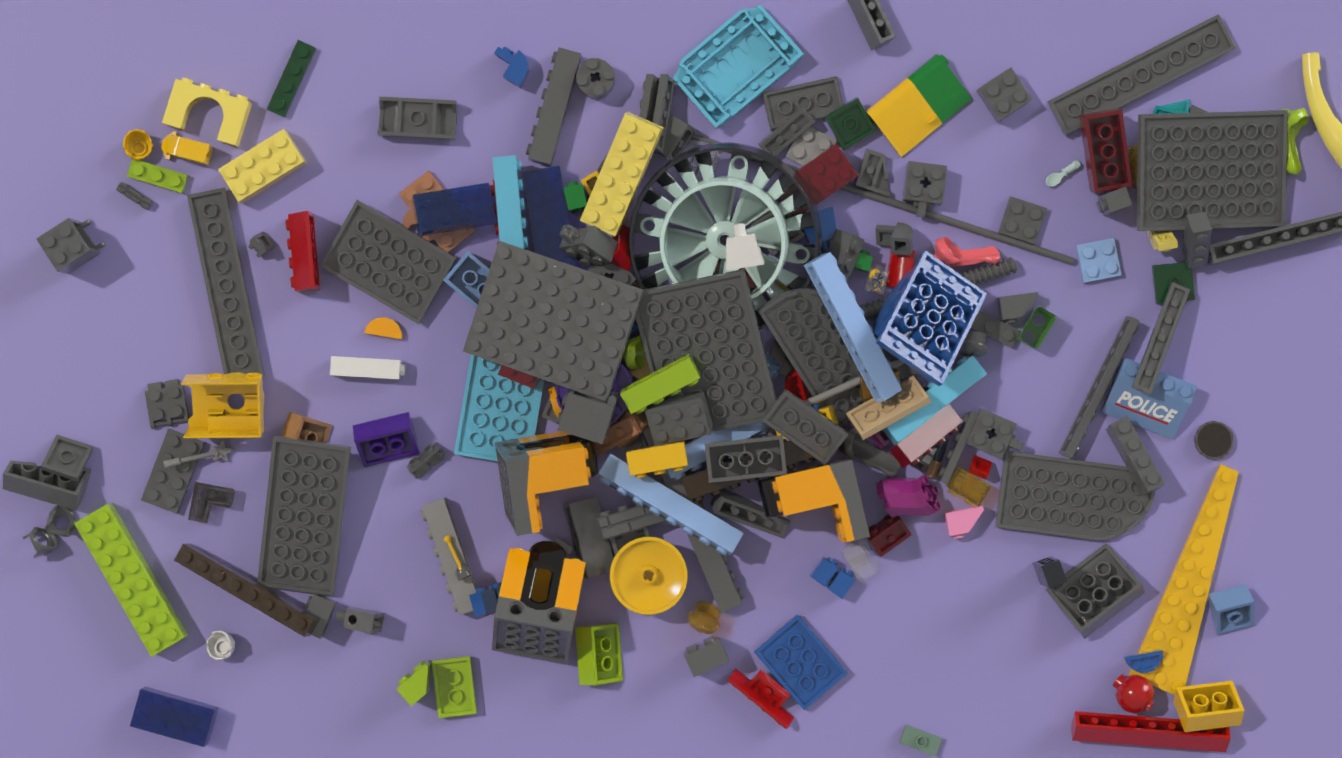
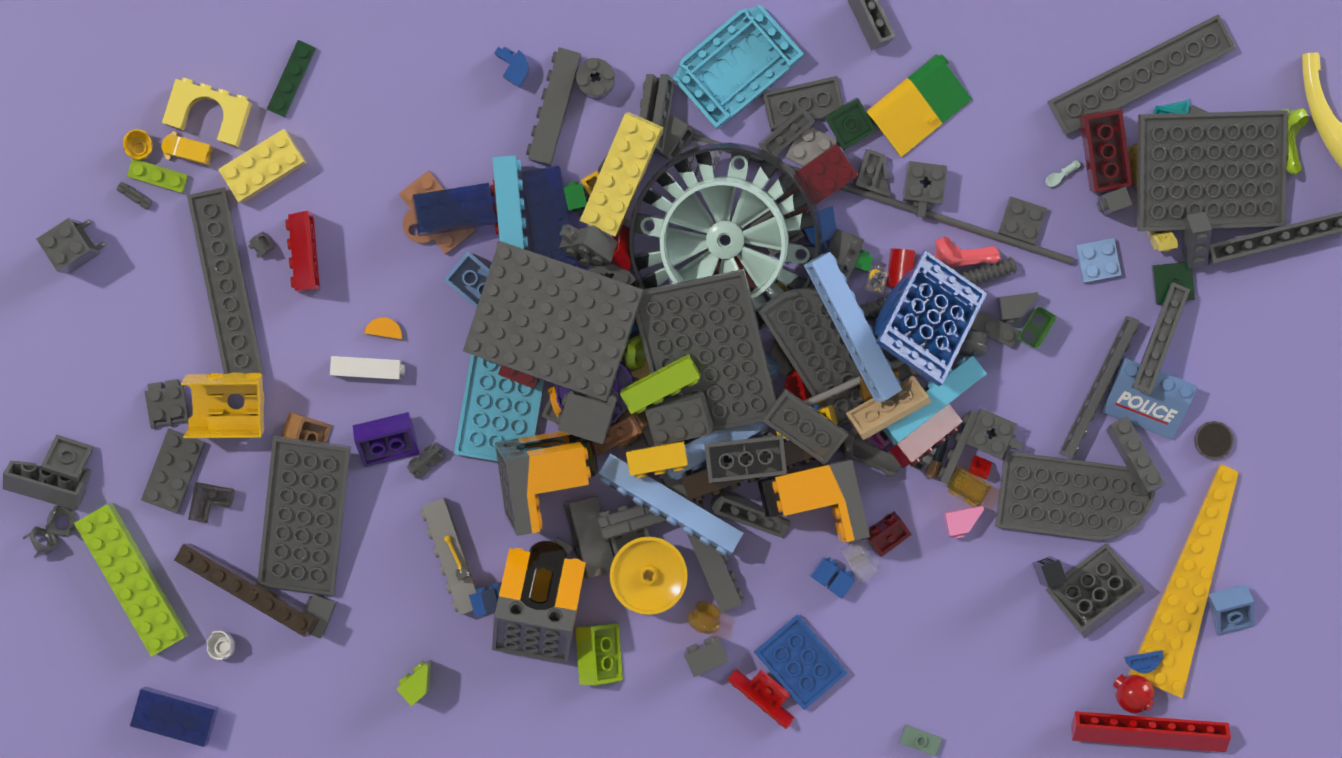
light grey piece [163,440,233,468] -> none
dark grey plate [319,200,457,324] -> none
dark grey torso [336,607,385,634] -> none
dark grey piece [377,96,457,141] -> none
lime plate [432,656,477,718] -> none
white torso [726,223,765,270] -> none
dark grey brick [875,222,913,255] -> none
magenta brick [876,475,941,518] -> none
dark grey brick [976,67,1032,123] -> none
yellow brick [1173,681,1244,732] -> none

